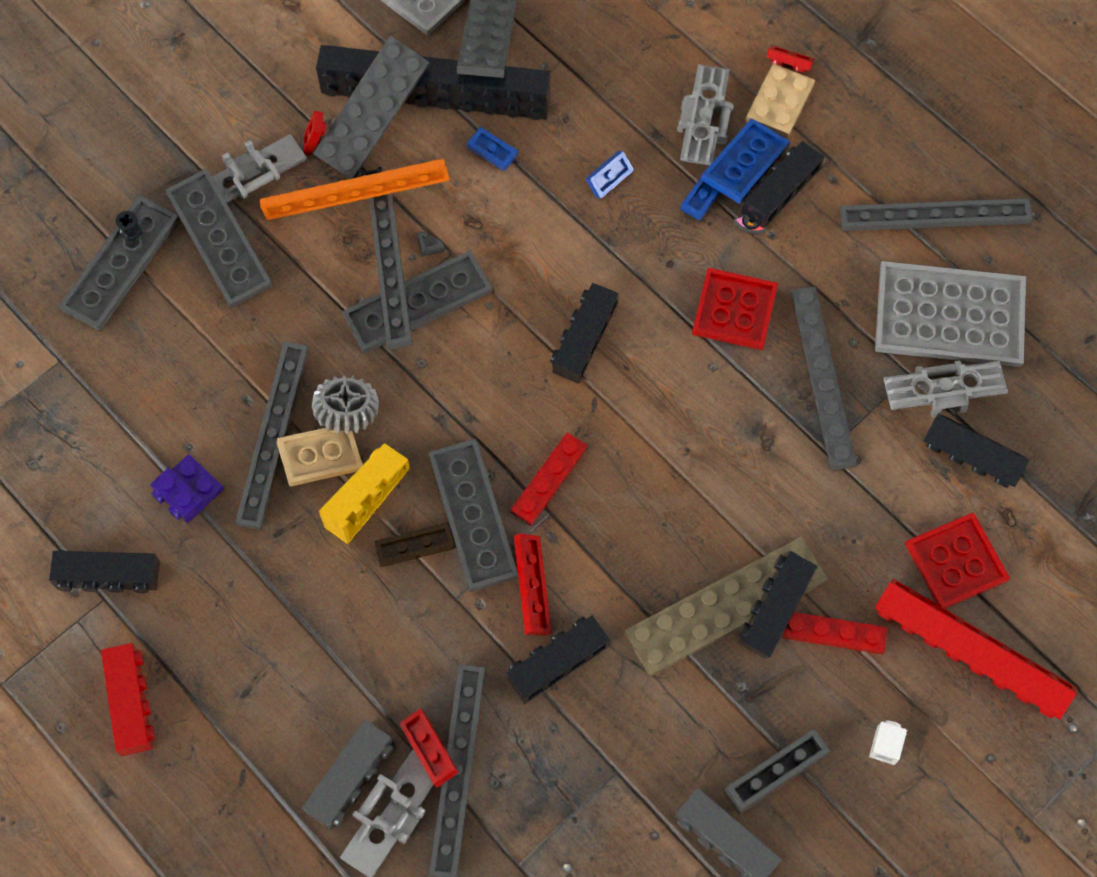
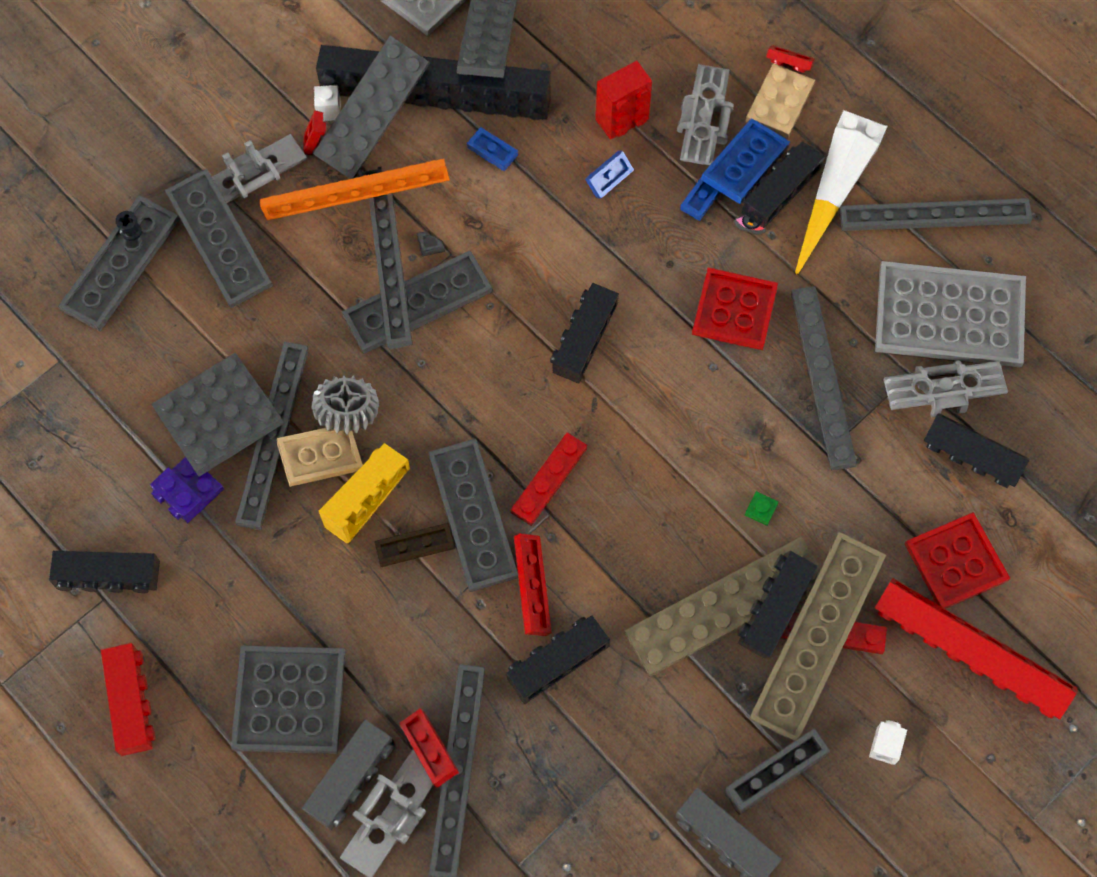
none -> dark grey plate [151,353,284,477]
none -> dark grey plate [231,646,345,754]
none -> white brick [314,85,341,121]
none -> red brick [596,61,652,140]
none -> green plate [745,491,779,526]
none -> dark tan plate [749,532,886,742]
none -> white plate [795,110,887,274]

